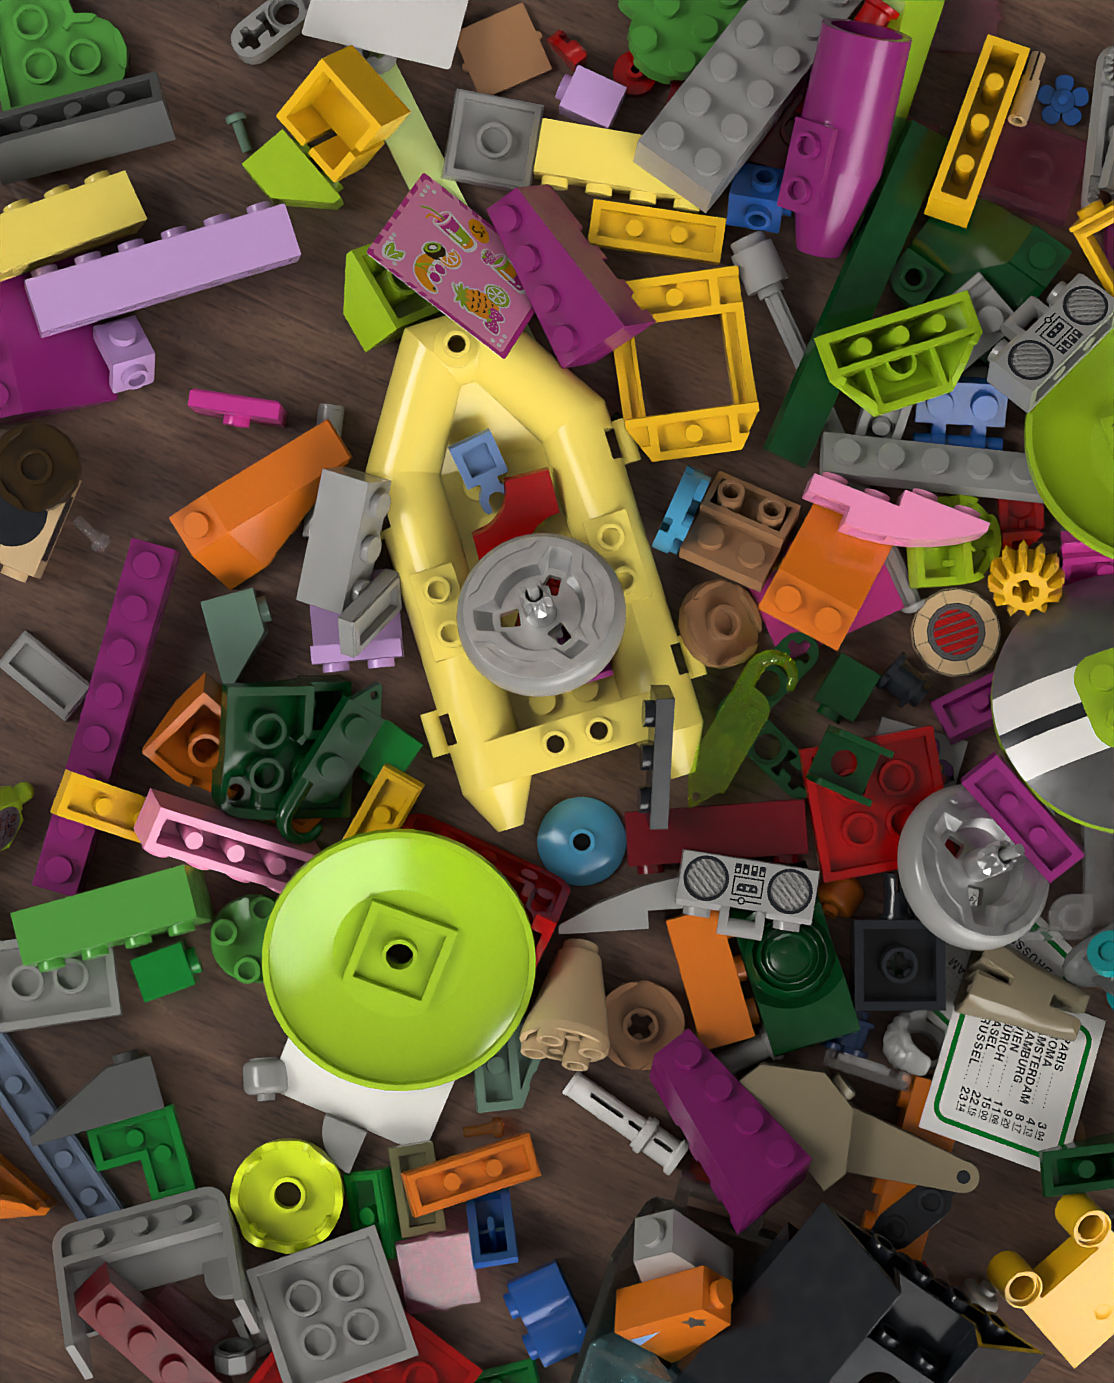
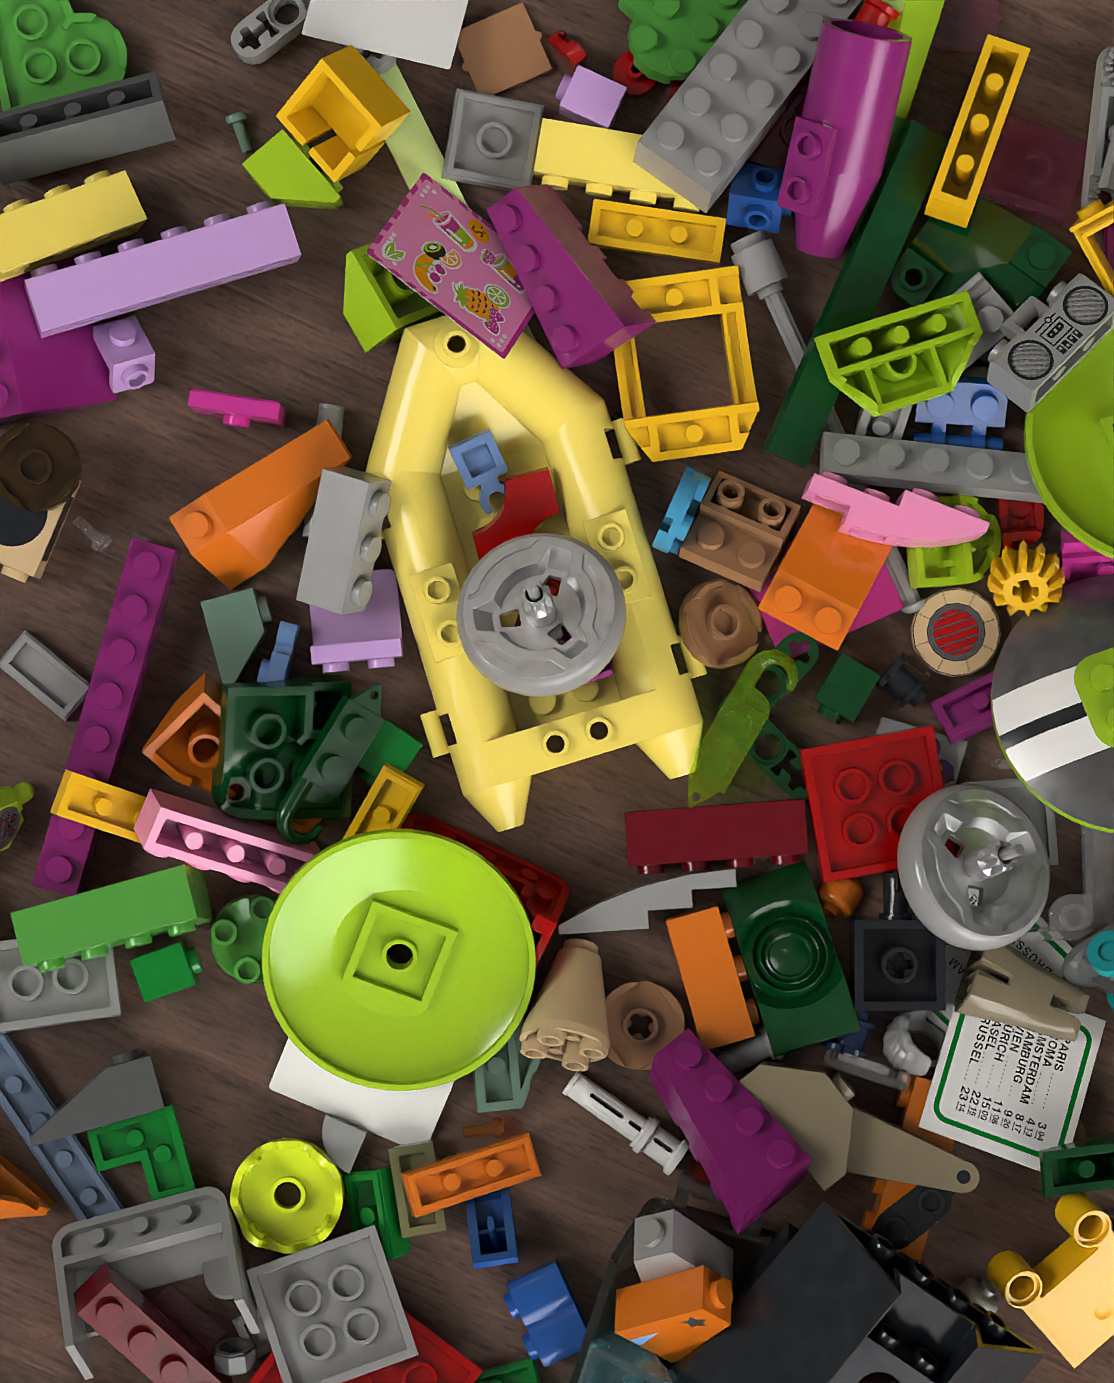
light grey piece [242,1057,288,1102] -> none
light grey tile [338,568,402,658] -> none
clear pink piece [395,1229,481,1314] -> none
dark azure dish [537,797,626,886] -> none
black plate [637,685,675,829] -> none
light grey piece [674,849,820,941] -> none
dark green piece [805,724,895,807] -> none
magenta plate [961,750,1085,883] -> none
tan piece [1007,51,1046,127] -> none
blue plant [1037,75,1089,126] -> none
none -> medium blue plate [257,621,300,682]

